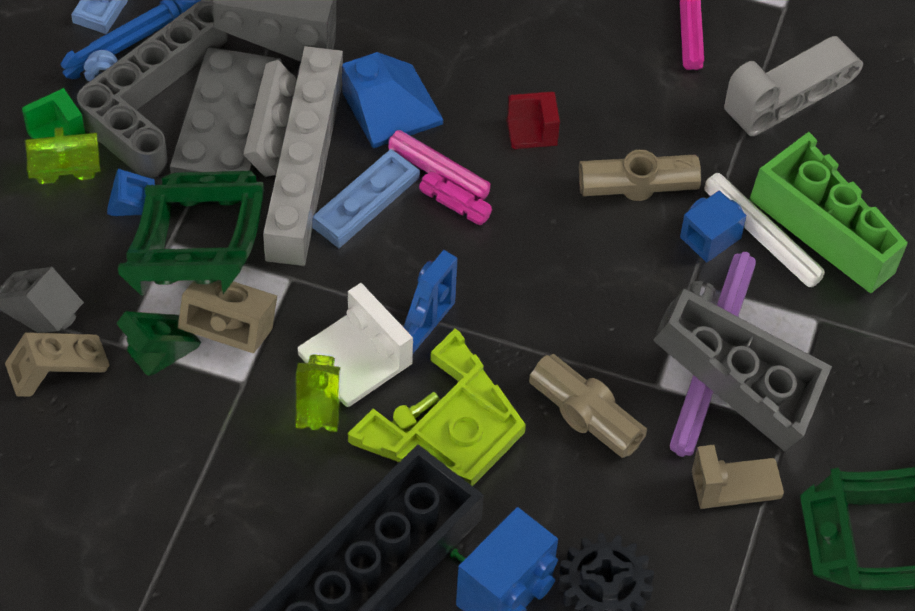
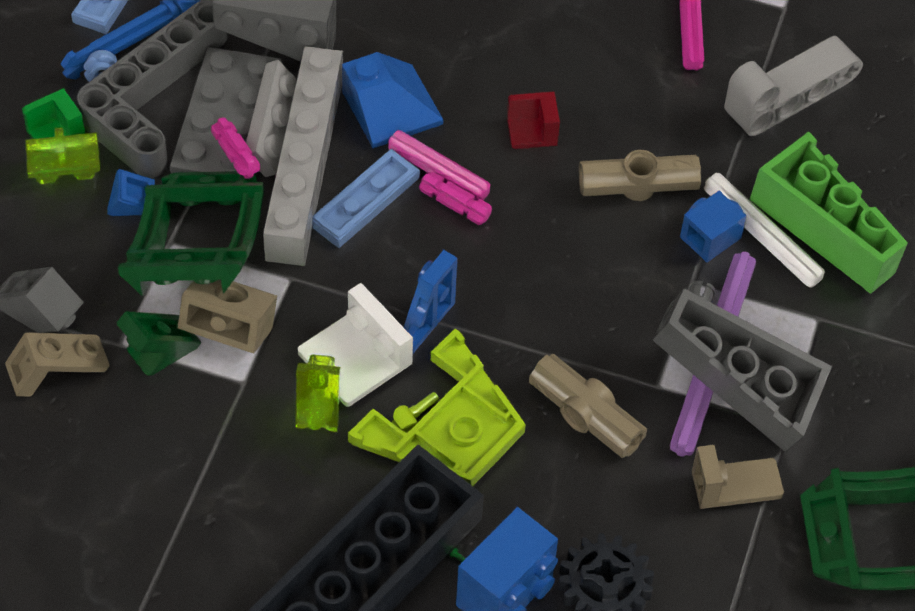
none -> dark pink axle [211,117,260,179]

